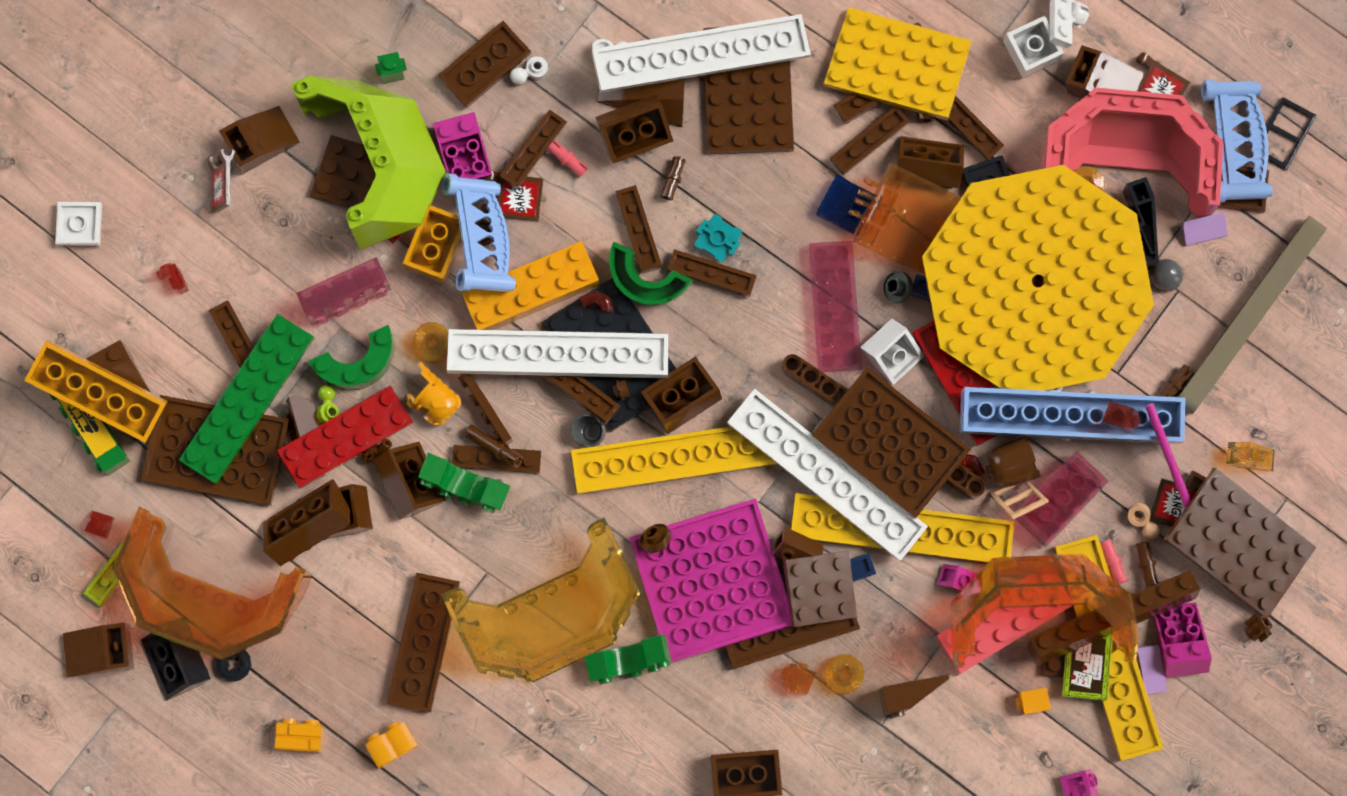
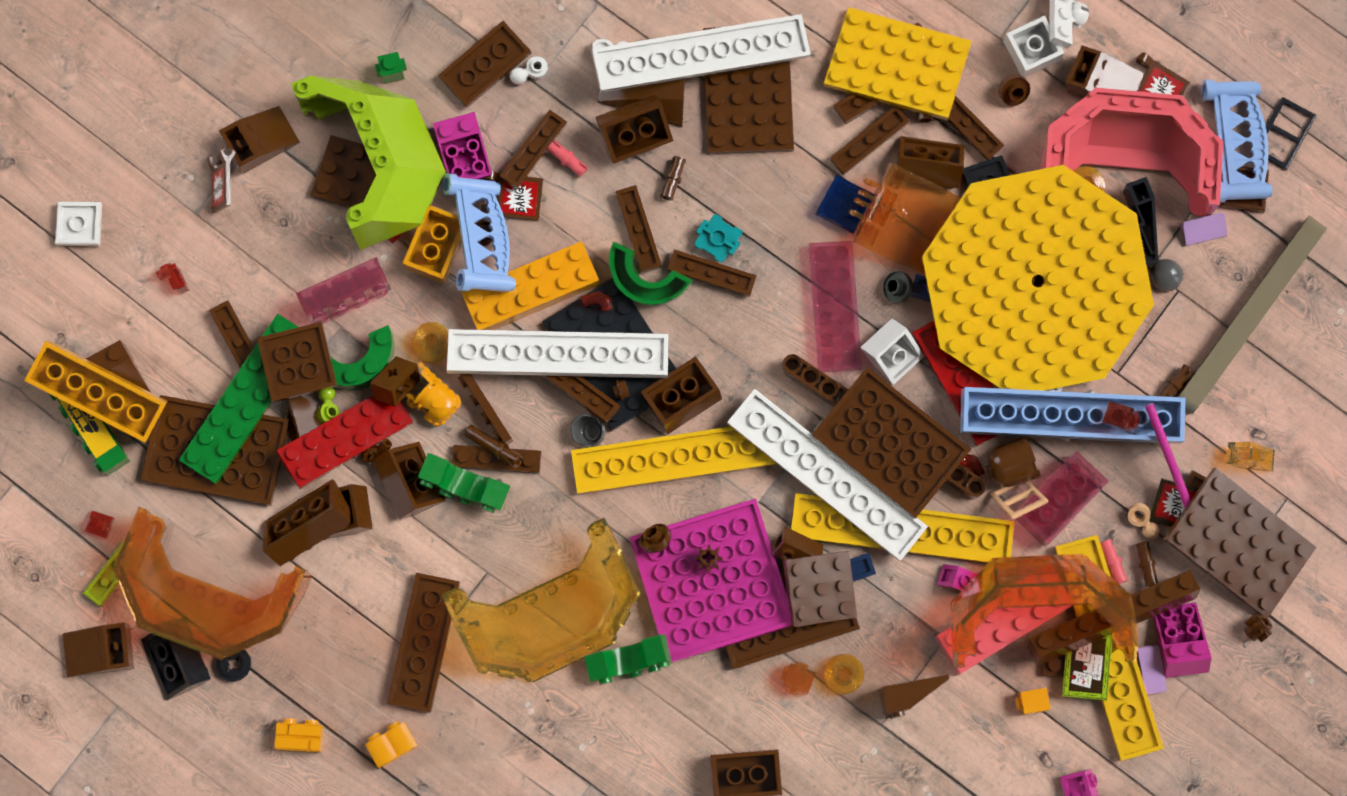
none -> reddish brown plate [257,322,338,403]
none -> reddish brown brick [370,356,421,407]
none -> reddish brown gear [695,544,723,574]
none -> reddish brown plate [998,74,1031,106]

